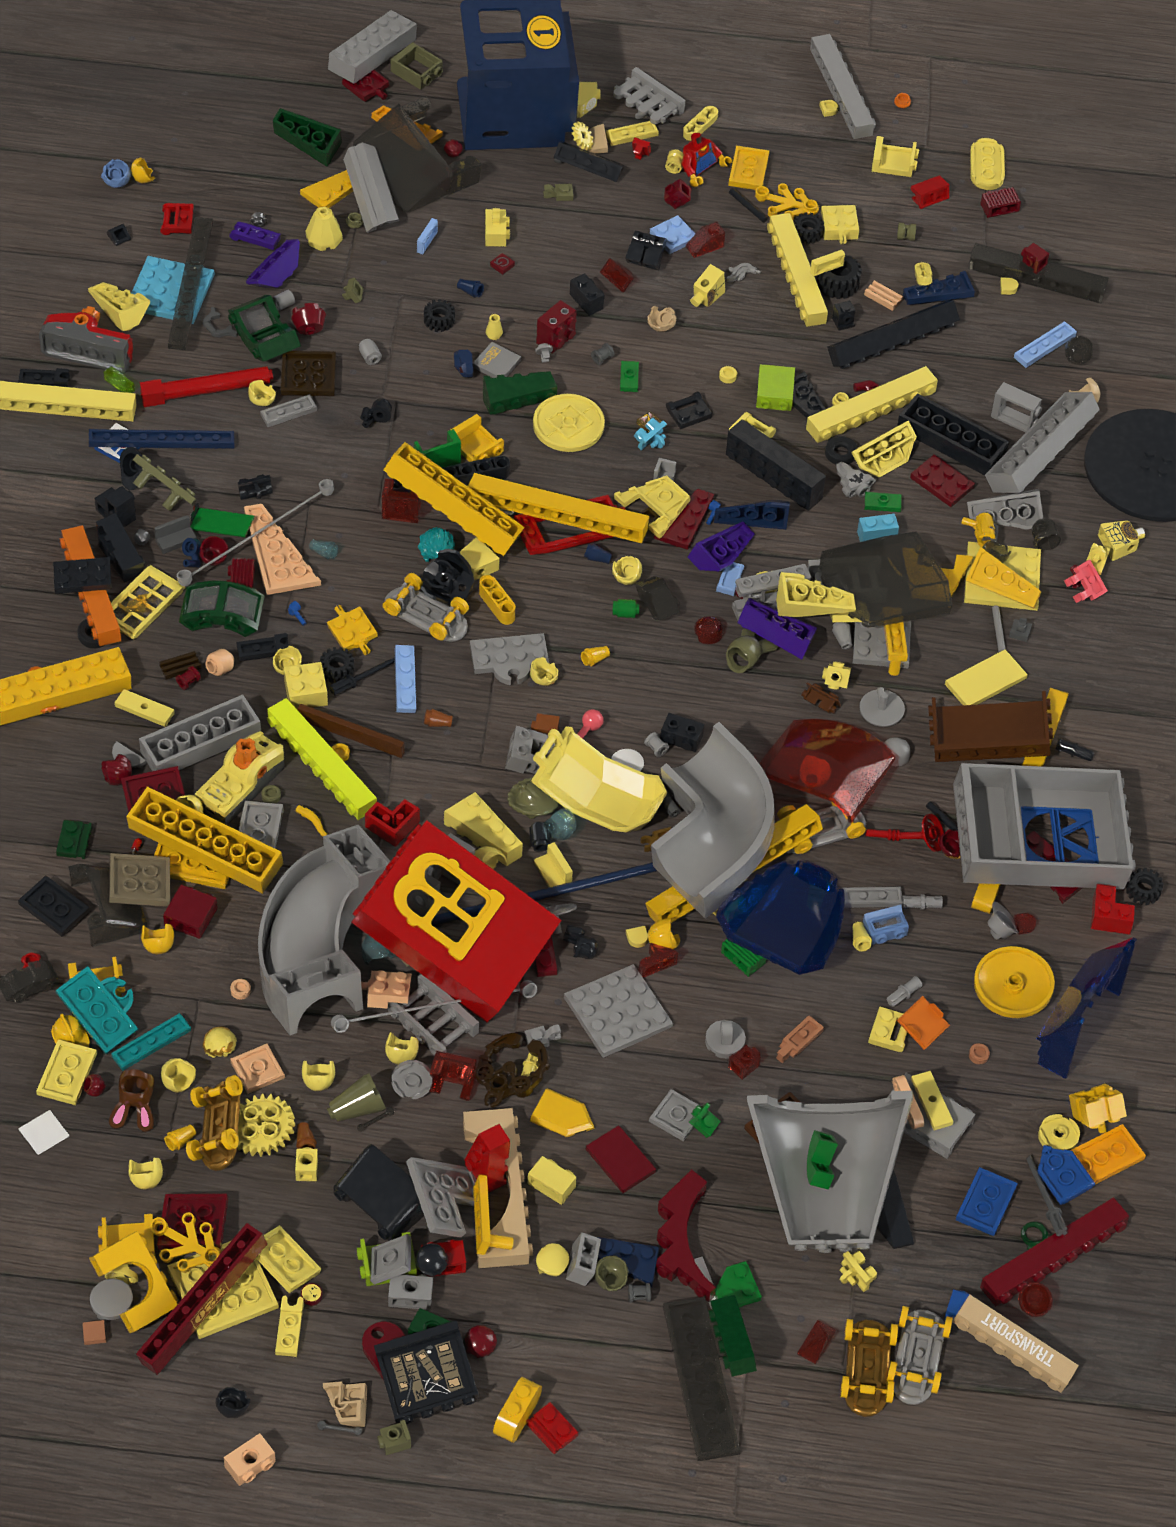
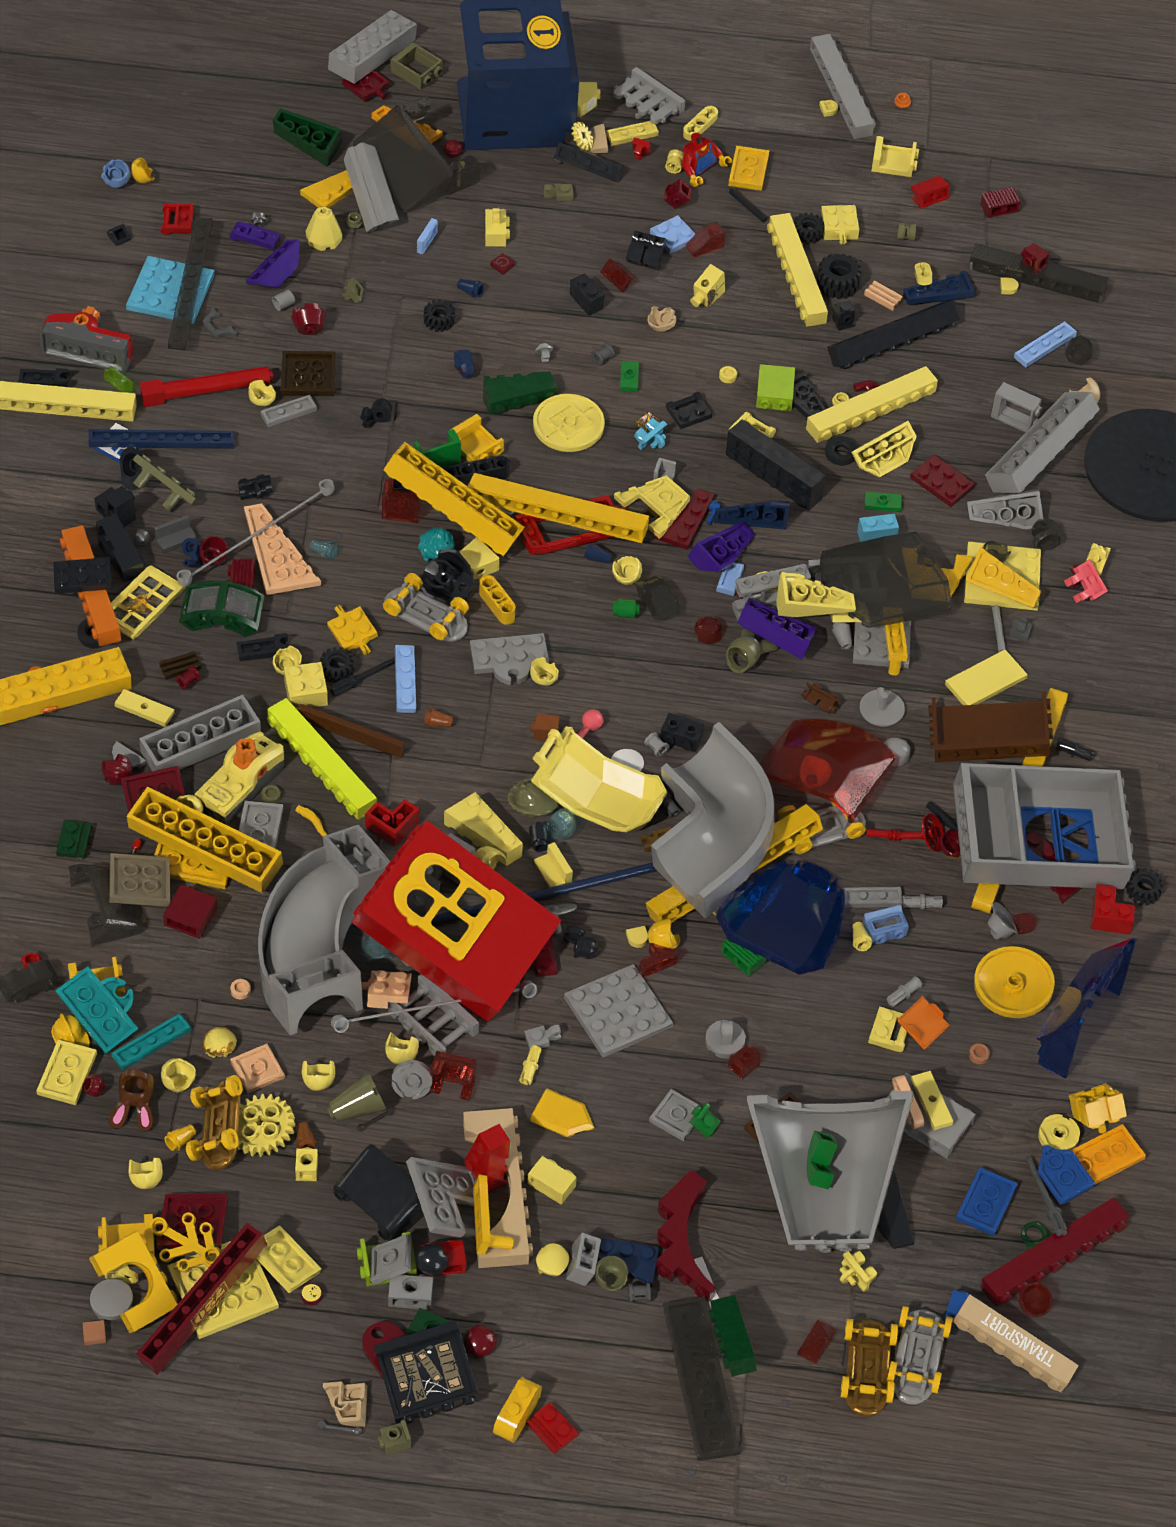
black plate [18,875,90,937] -> none
white sticker [19,1110,69,1155] -> none
light yellow wedge [88,282,150,331] -> none
yellow hair [141,924,174,955] -> none
green piece [189,503,255,538] -> none
light nougat head [206,649,234,676] -> none
black hair [216,1387,250,1418] -> none
light nougat brick [224,1433,276,1486] -> none
dark green window [228,295,301,362] -> none
light yellow plate [275,1295,304,1357] -> none
blue hand [288,601,306,626] -> none
yellow tile [332,743,350,762] -> none
light grey brick [359,339,382,365] -> none
light grey tile [473,342,521,378] -> none
dark brown piece [474,1033,550,1108] -> none
light yellow cone [486,314,503,340] -> none
light grey brick [505,726,555,774] -> none
dark red piece [536,300,576,353] -> none
yellow cone [581,646,610,666] -> none
dark red tile [586,1125,656,1193] -> none
green plate [715,1261,762,1307] -> none
light grey piece [727,263,761,282] -> none
yellow plant [755,183,819,220] -> none
nougat hinge [776,1016,824,1063] -> none
light yellow tile [810,250,845,276] -> none
light yellow brick [822,661,851,690] -> none
light grey rock [836,462,876,498] -> none
black brick [897,393,1009,476] -> none
yellow piece [962,513,999,548] -> none
light yellow tile [970,138,1005,190] -> none
light yellow torso [1098,521,1145,561] -> none

